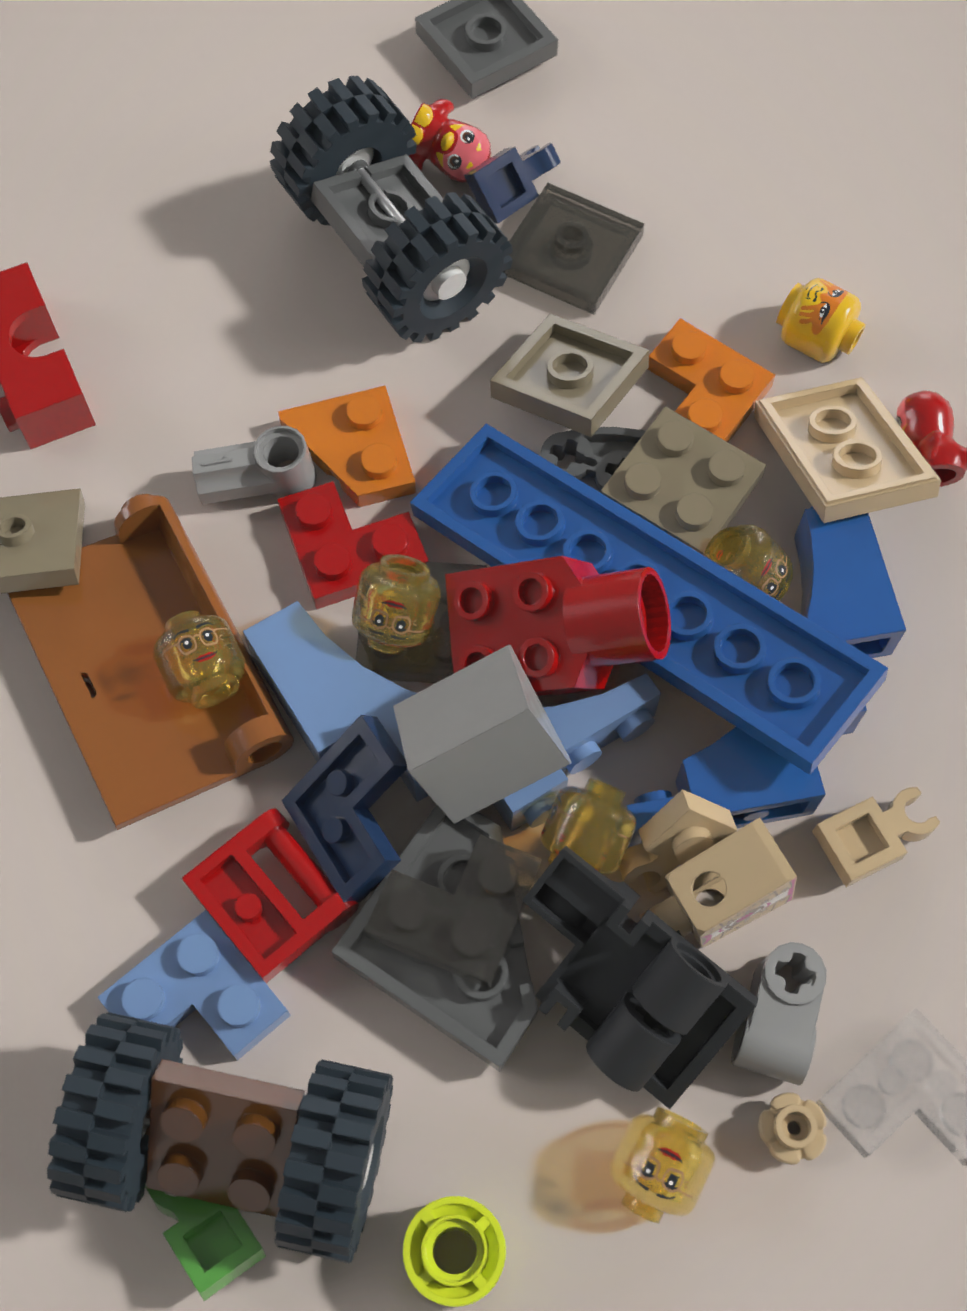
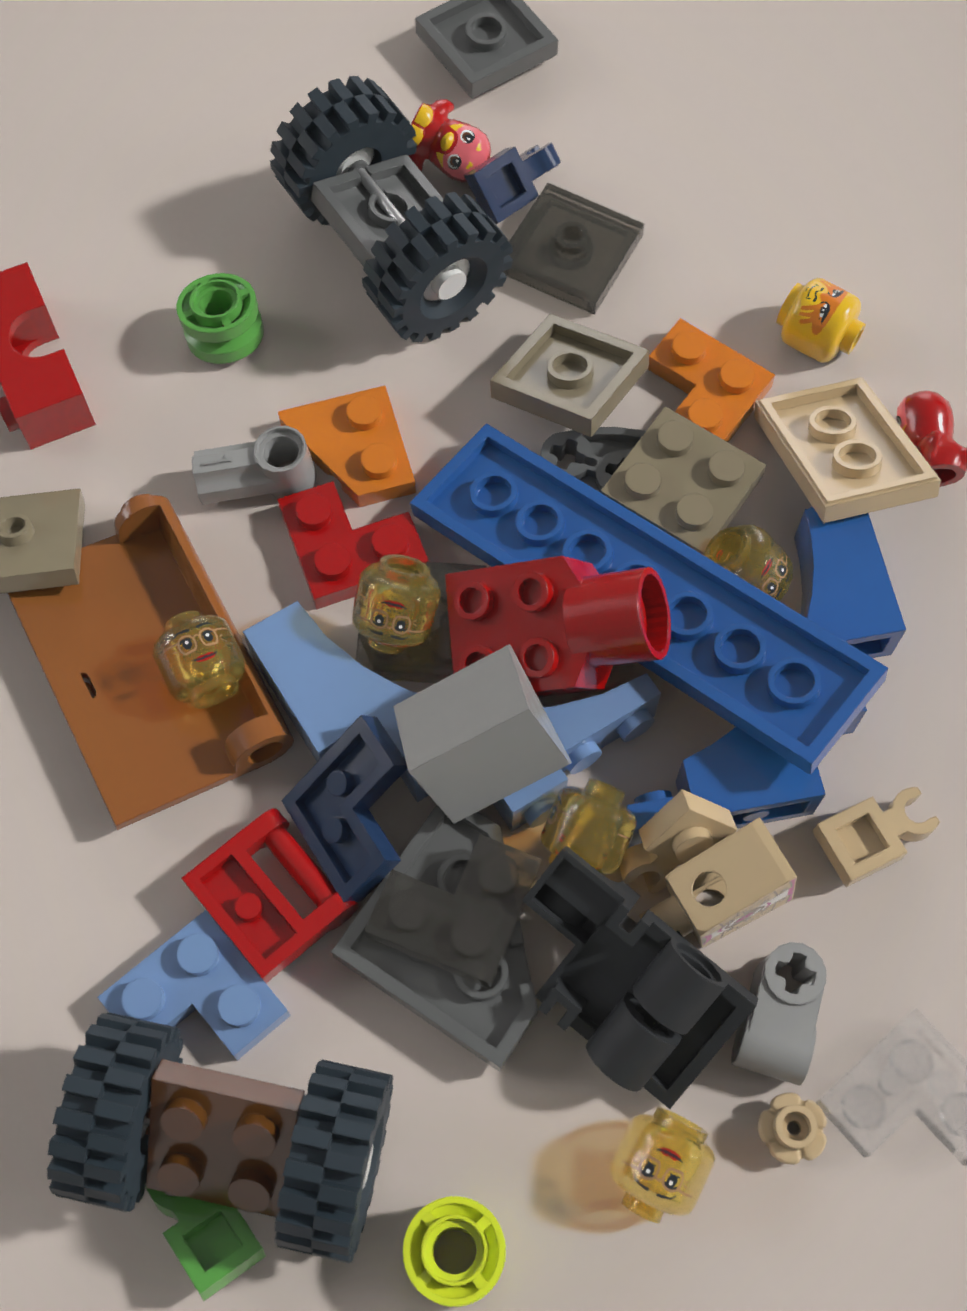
none -> bright green wheel [176,273,264,364]

